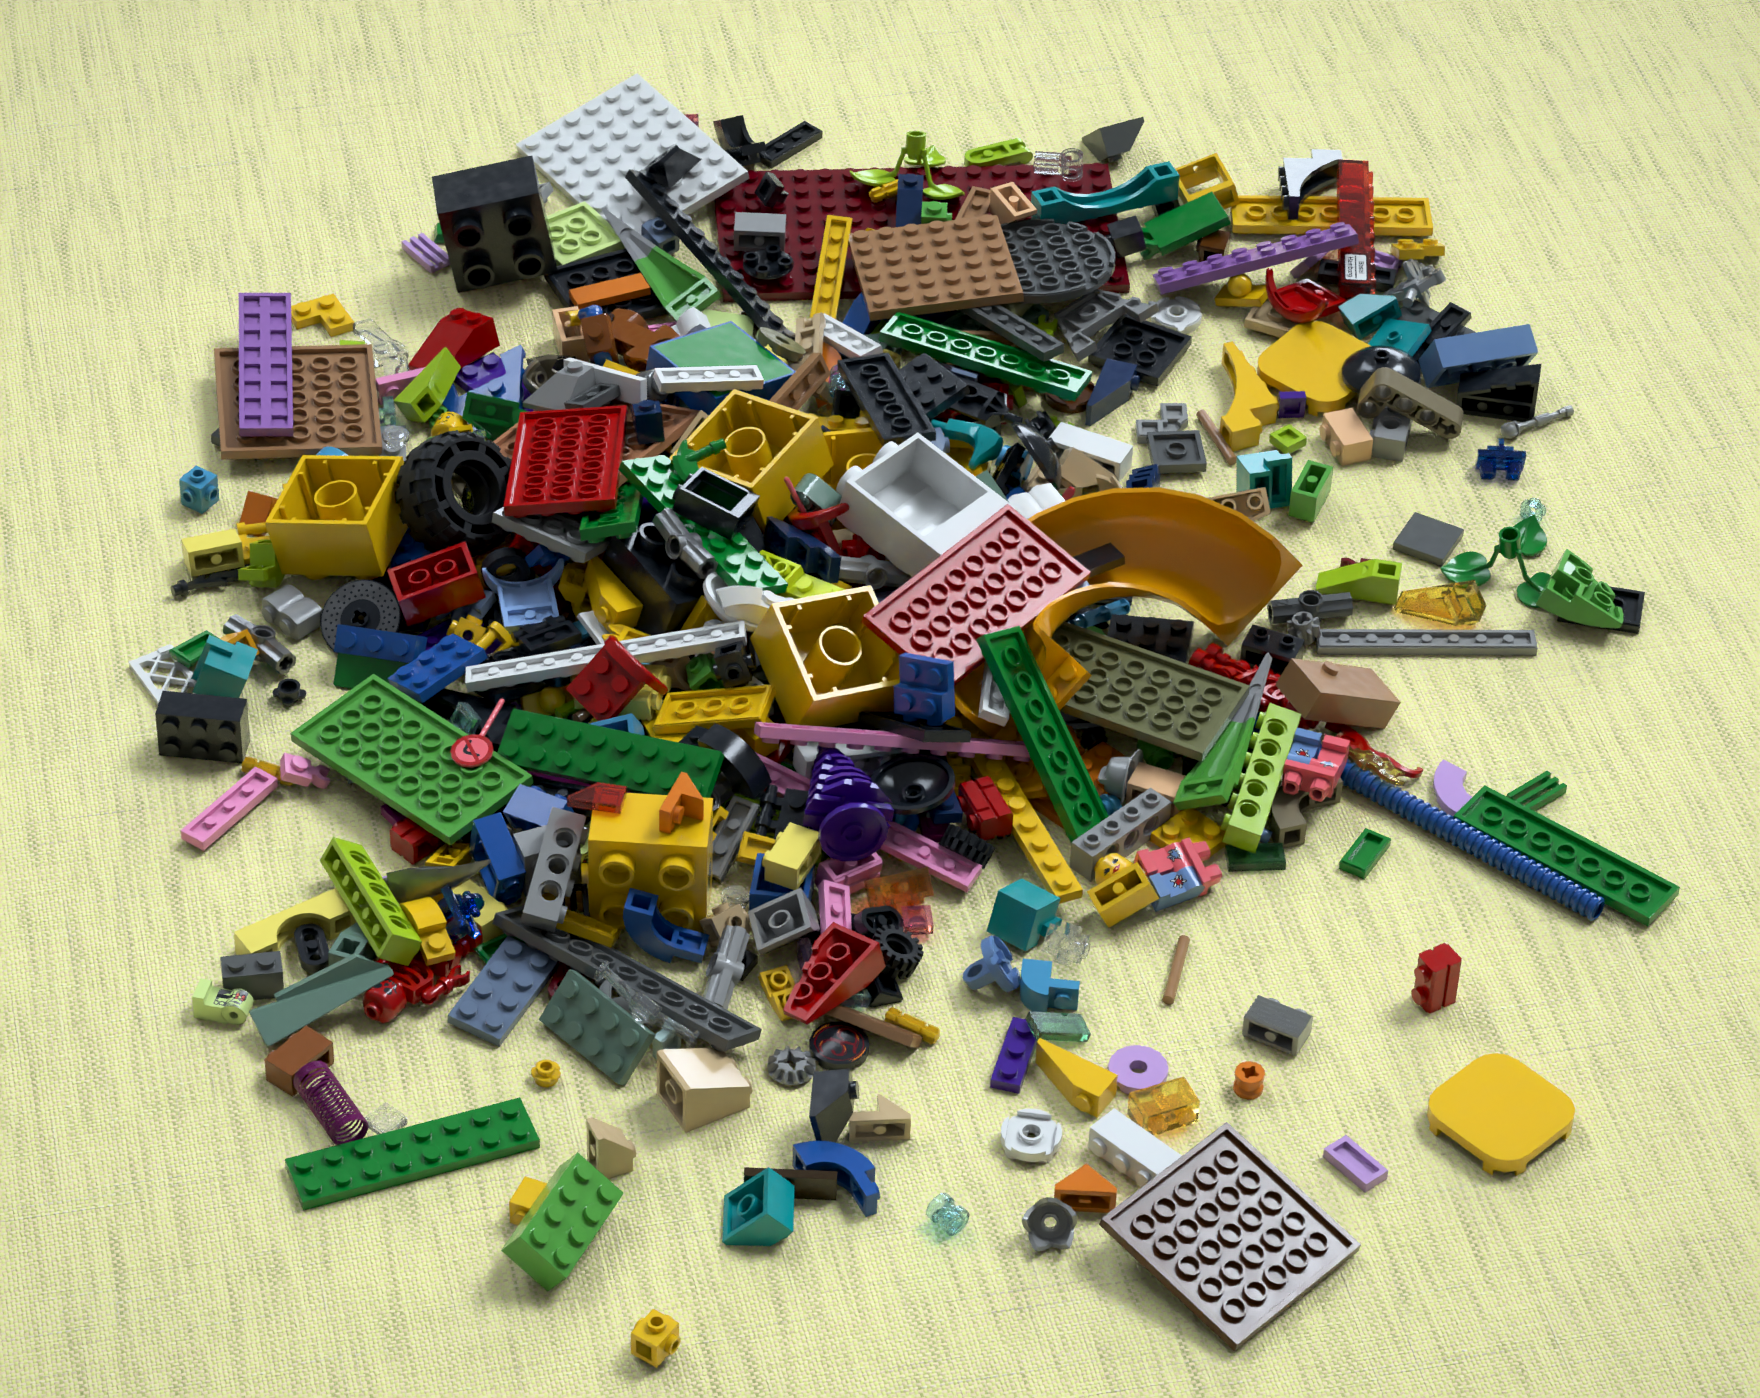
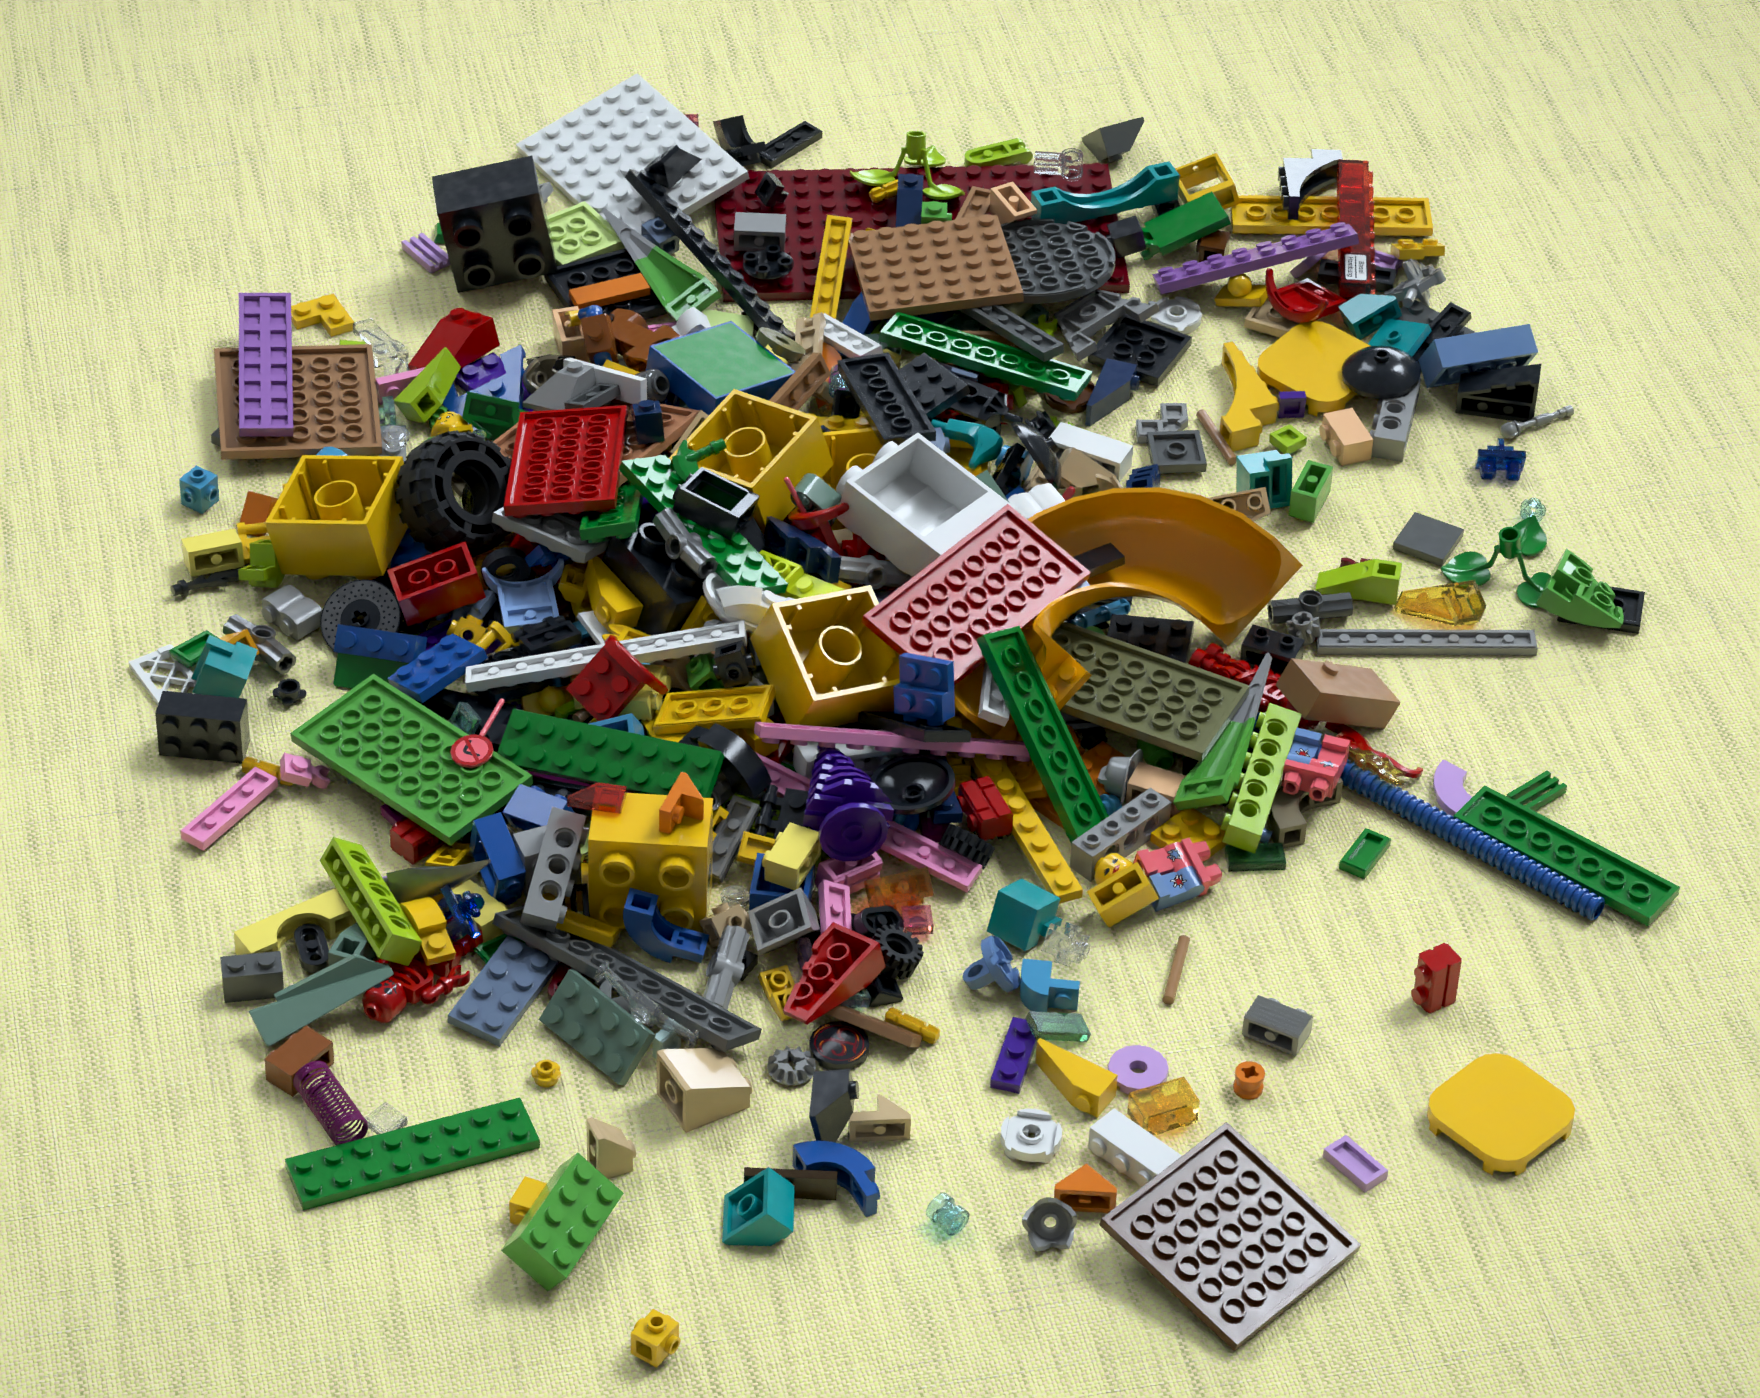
yellowish green leg [192,978,254,1025] -> none
white plate [653,365,764,393] -> none
dark tan beam [1357,367,1463,439] -> none

